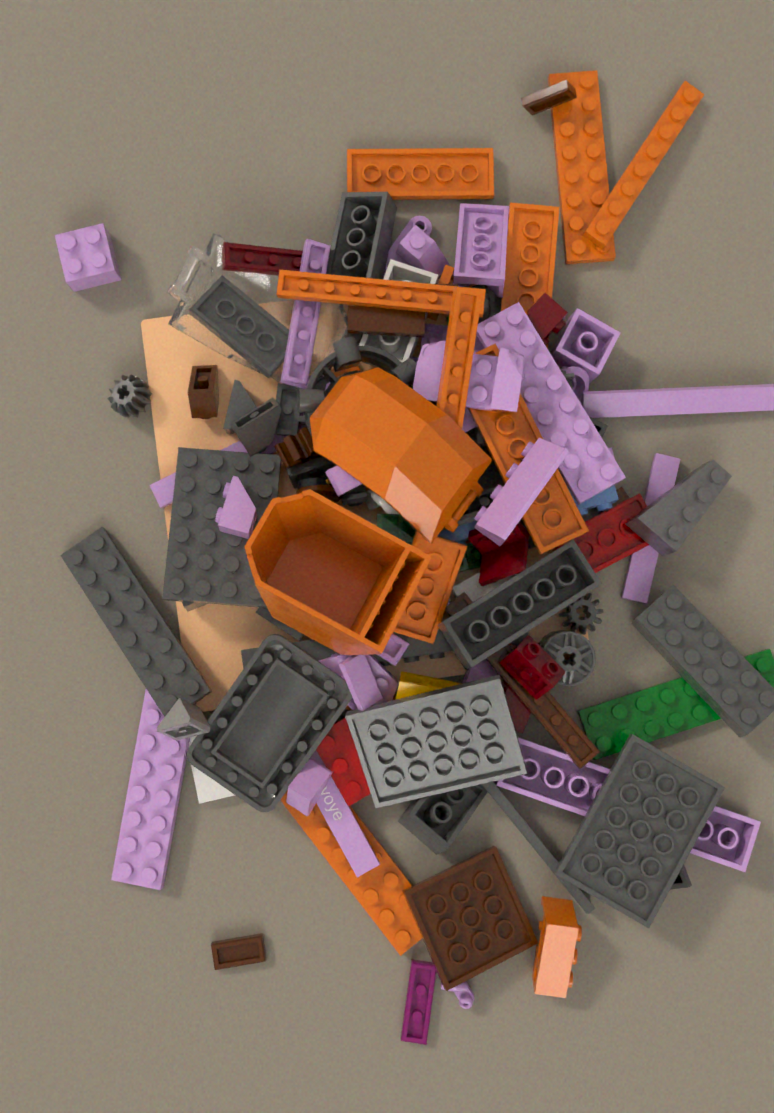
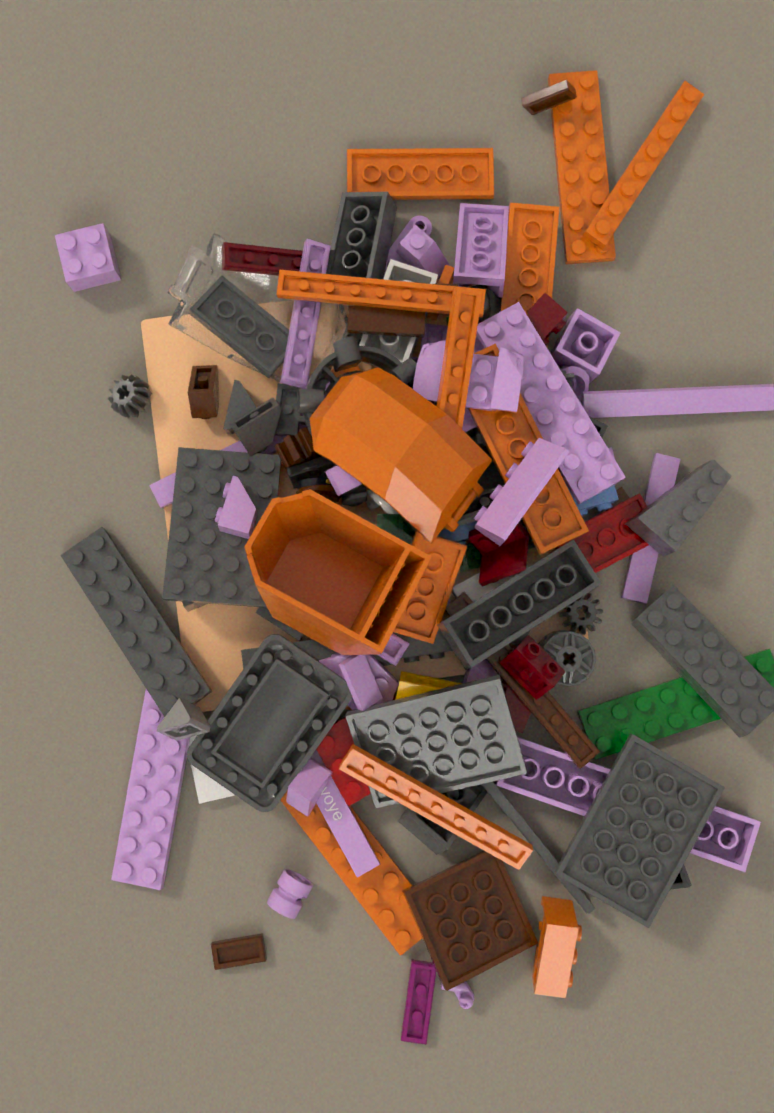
none -> lavender wheel [267,869,313,919]
none -> orange plate [339,744,533,870]

